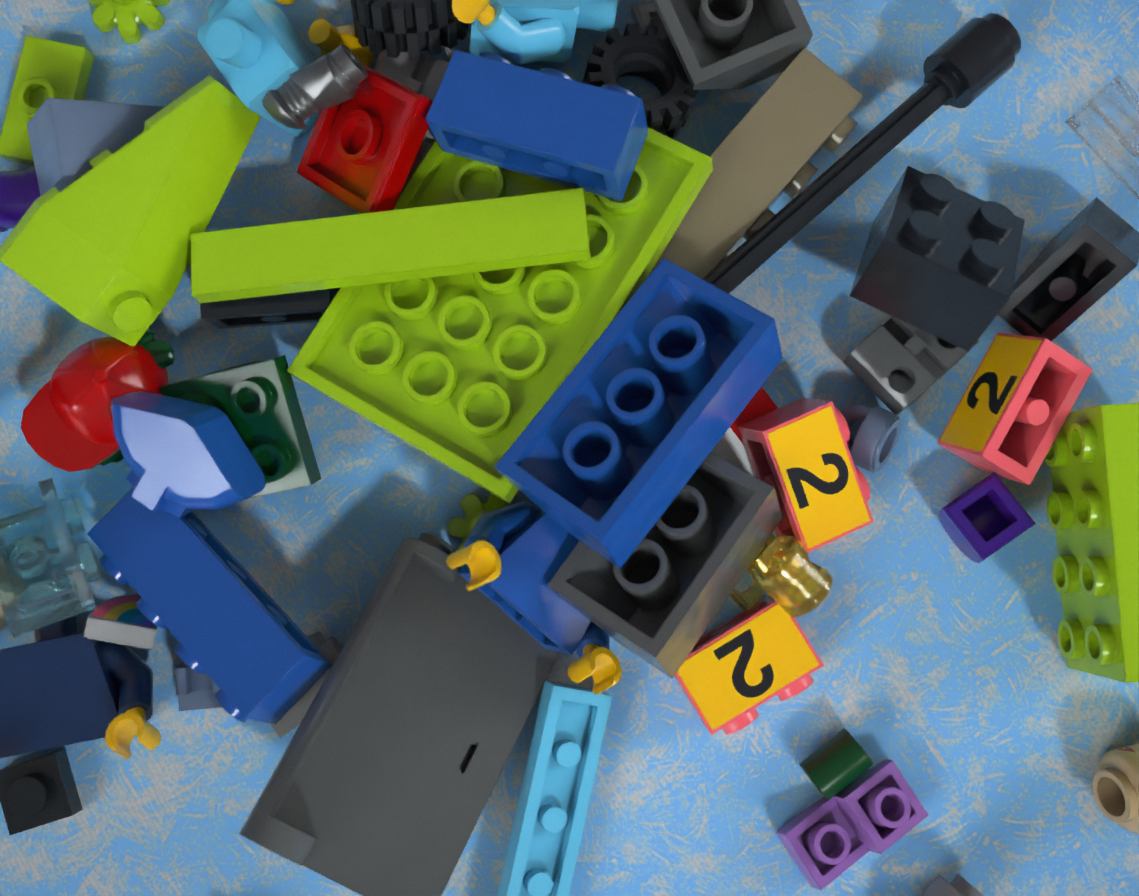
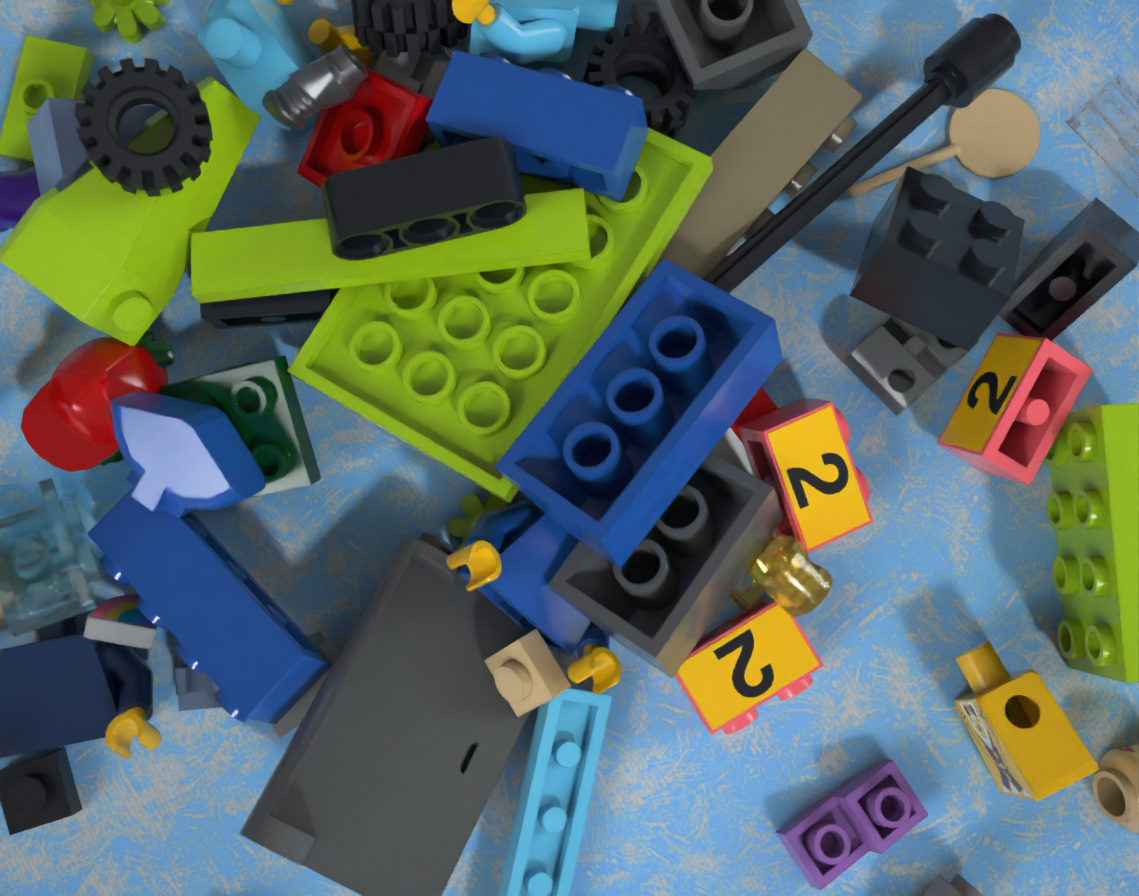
dark green hinge [799,728,874,801] -> none
sand blue tile [841,404,902,473] -> none
dark purple brick [938,472,1036,563] -> none
none -> black tyre [75,58,213,197]
none -> black beam [321,138,527,261]
none -> tan plate [484,628,571,717]
none -> tan piece [846,88,1040,198]
none -> yellow torso [954,641,1099,801]

